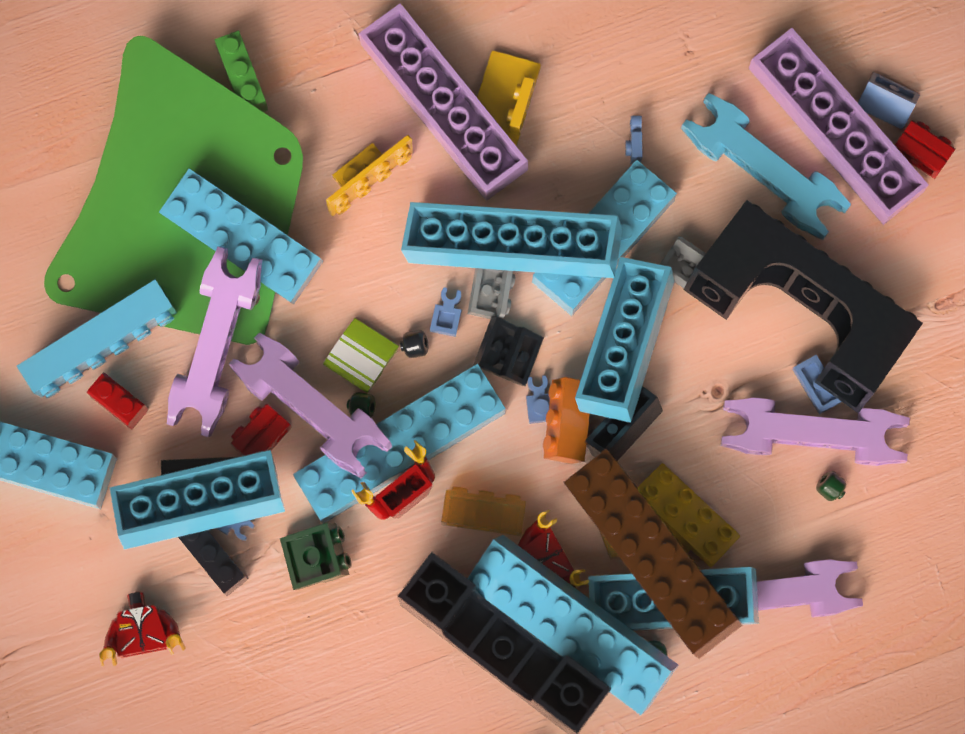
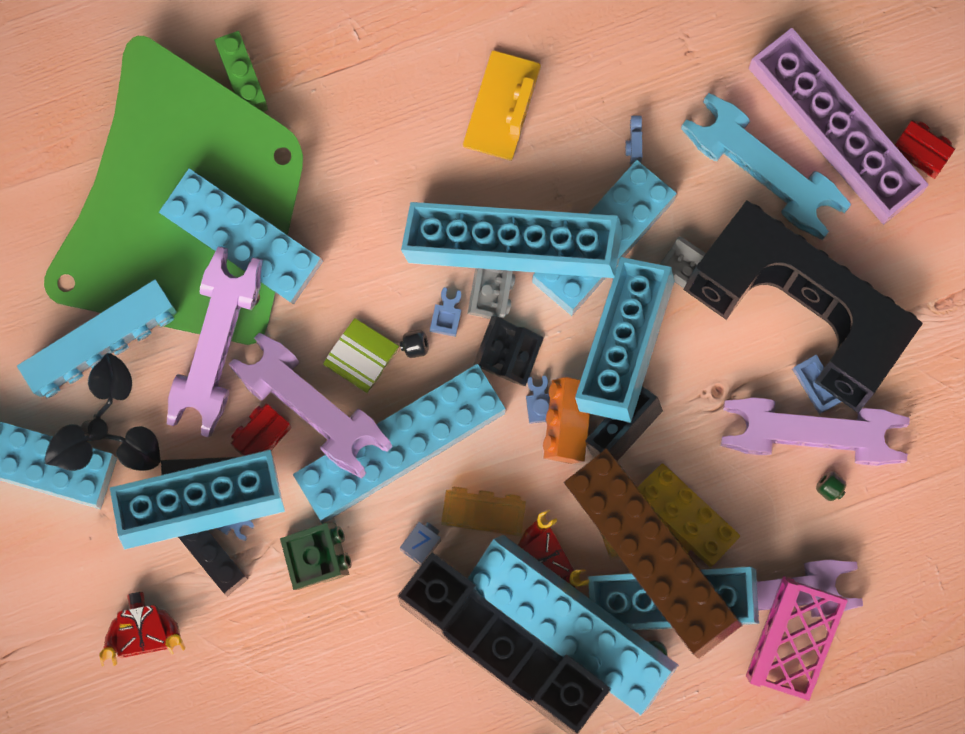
red brick [86,372,149,430] -> none
yellow bracket [326,135,413,217] -> none
dark green piece [347,392,376,418] -> none
red torso [352,440,435,520] -> none
lavender brick [358,3,528,201] -> none
medium blue panel [858,72,920,129] -> none
none -> black plant [44,353,161,471]
none -> sand blue brick [400,522,441,566]
none -> dark pink fence [746,576,848,701]

